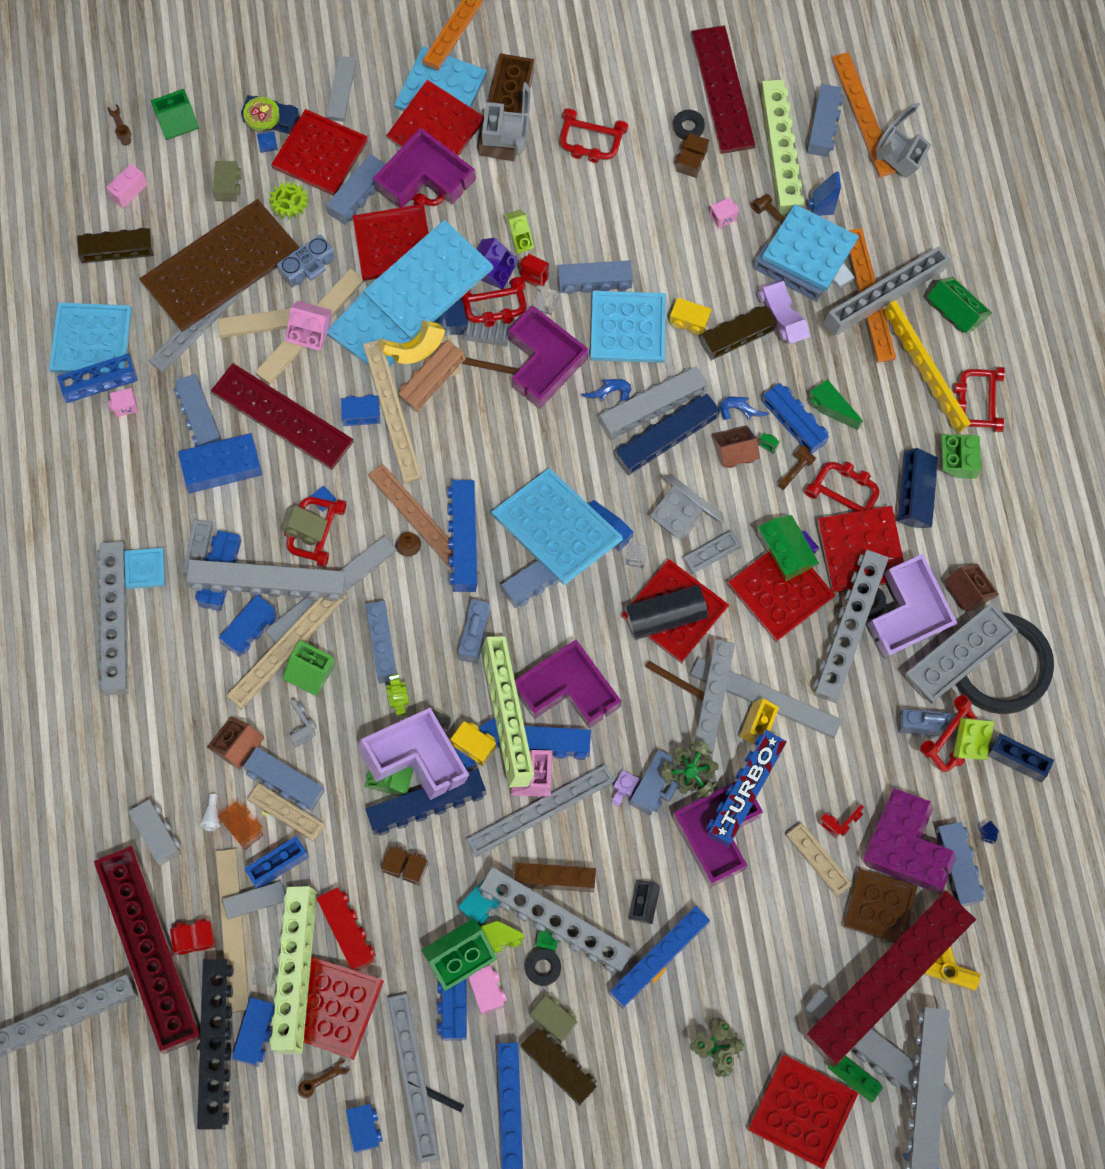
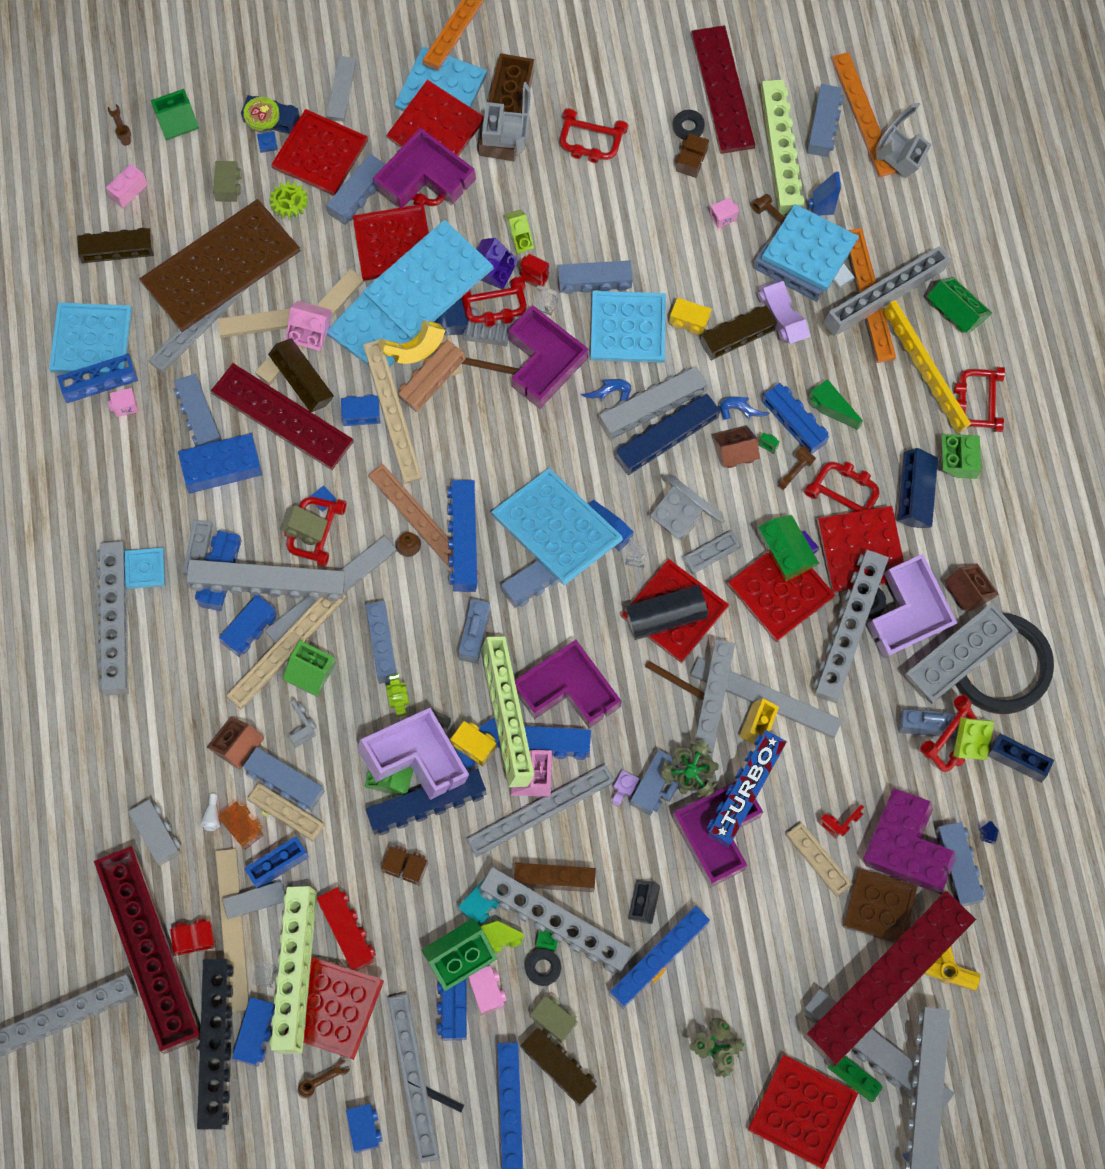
sand blue piece [277,234,335,288] -> none
none -> dark brown brick [268,338,334,413]

